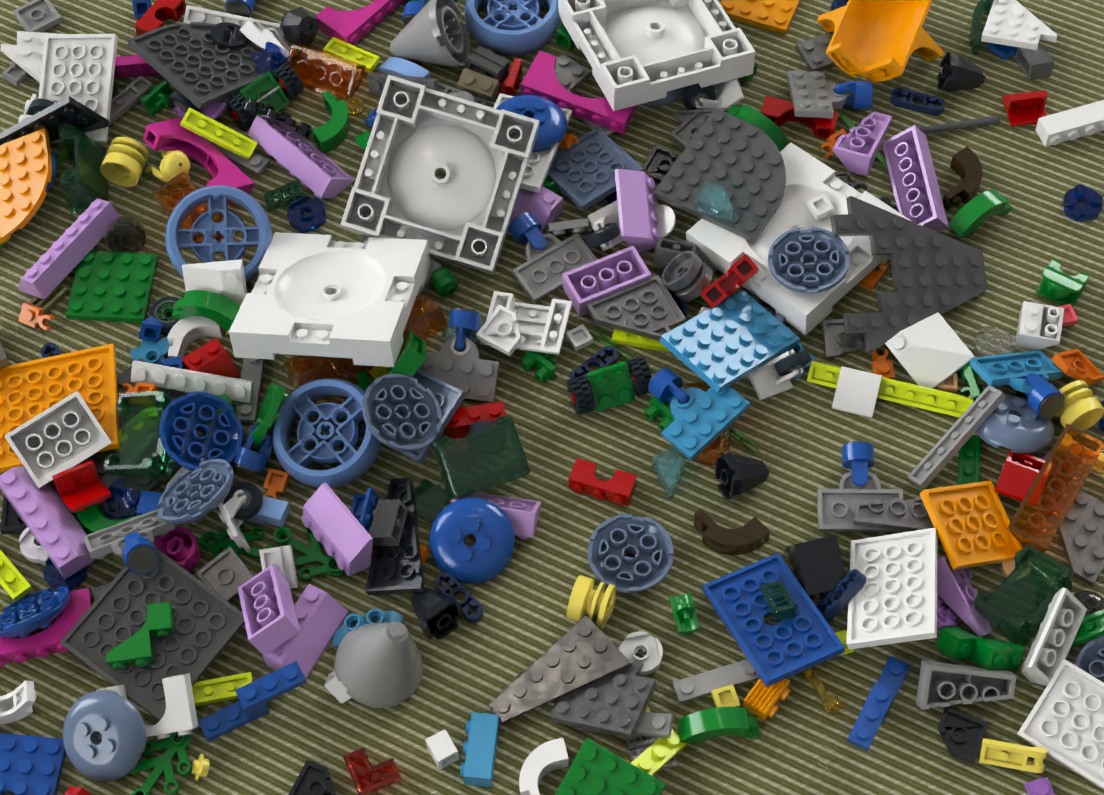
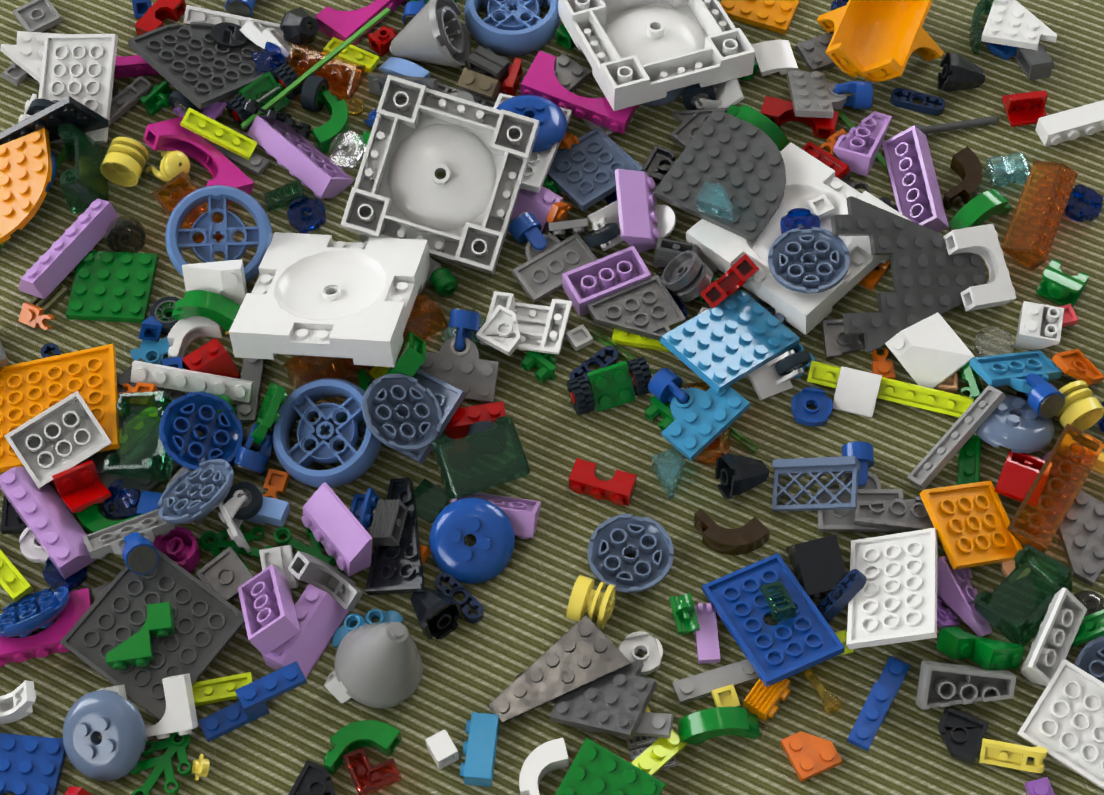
none -> bright green piece [240,8,390,130]
none -> light grey arch [287,551,363,611]
none -> black wheel [301,75,329,112]
none -> green arch [324,720,402,775]
none -> clear plate [330,130,367,170]
none -> red brick [368,26,397,57]
none -> orange plate [546,201,573,223]
none -> lavender hinge [694,603,721,664]
none -> white slope [752,40,798,77]
none -> sand blue fence [772,456,861,512]
none -> clear blue plate [780,208,820,234]
none -> orange plate [780,731,842,782]
none -> blue plate [791,387,833,427]
none -> red plate [801,141,850,180]
none -> white arch [943,223,1016,312]
none -> clear light blue brick [985,153,1031,187]
none -> clear orange slope [1001,161,1078,271]

